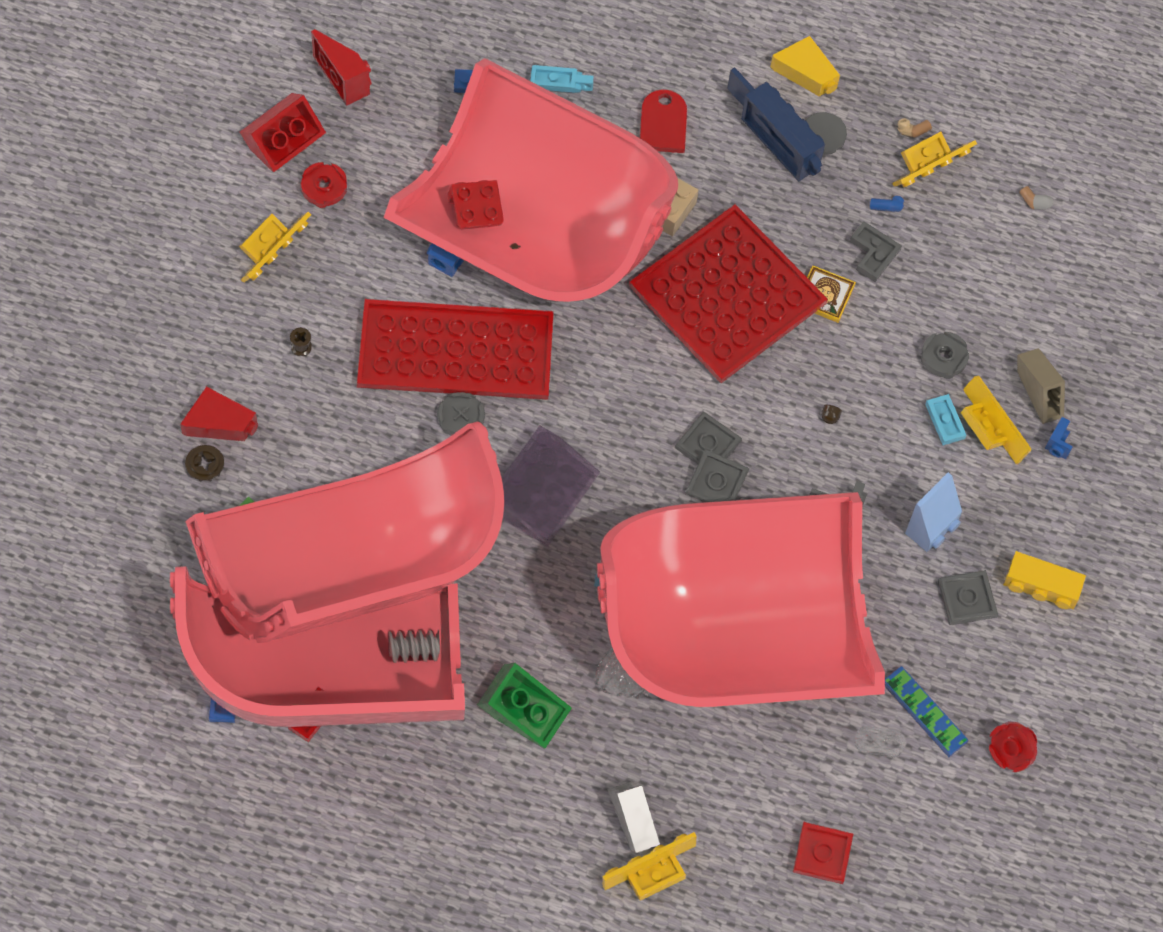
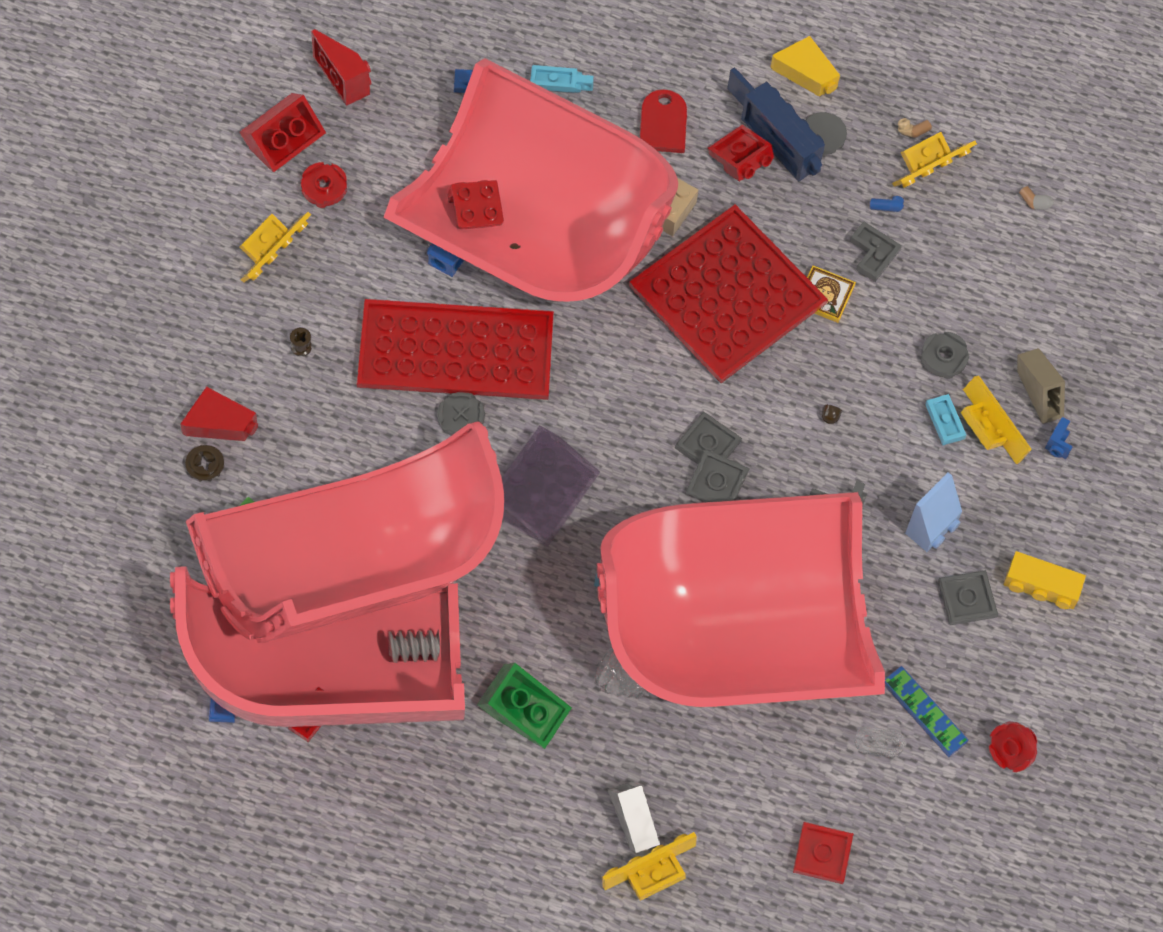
none -> red plate [708,125,774,182]

